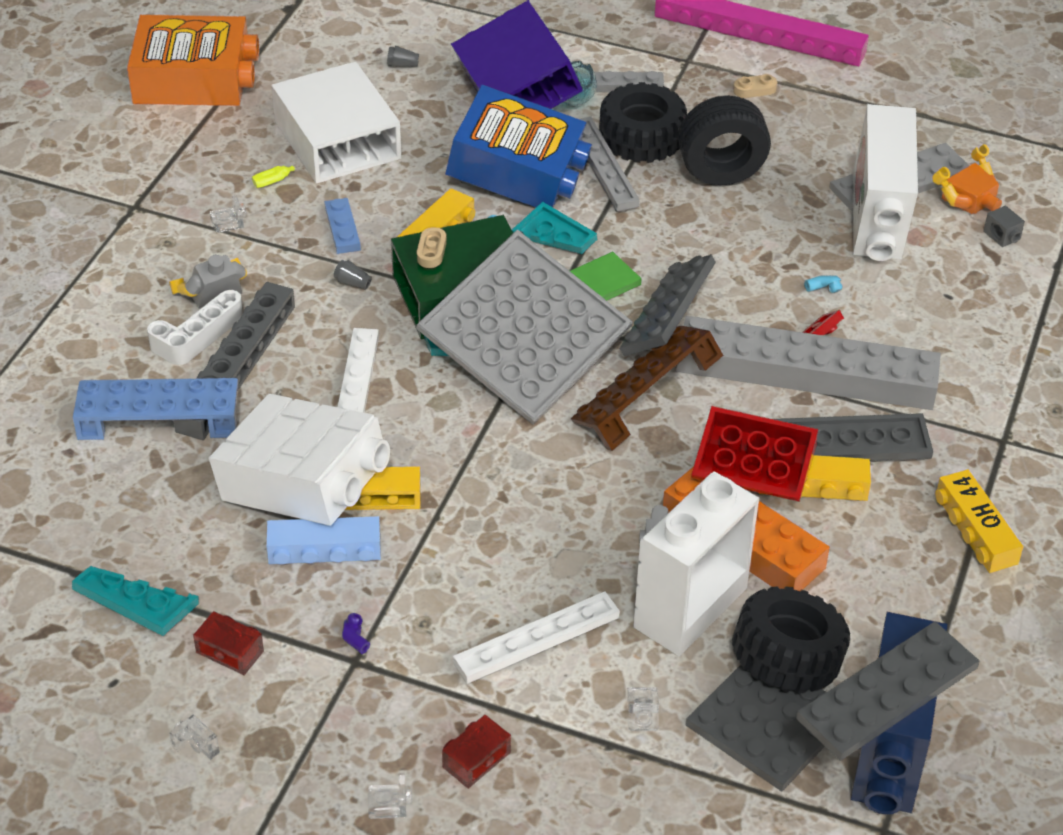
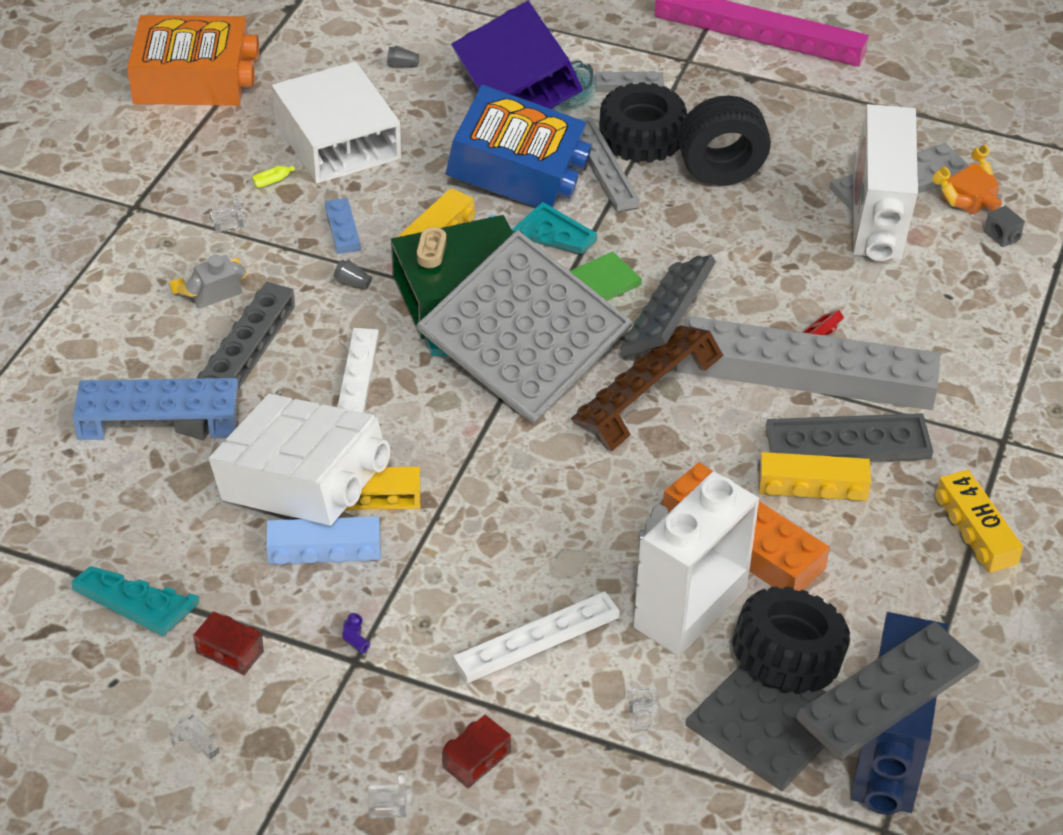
white beam [147,290,243,365] -> none
red slope [691,406,818,502] -> none
tan plate [733,74,777,98] -> none
medium azure arm [804,275,843,293] -> none

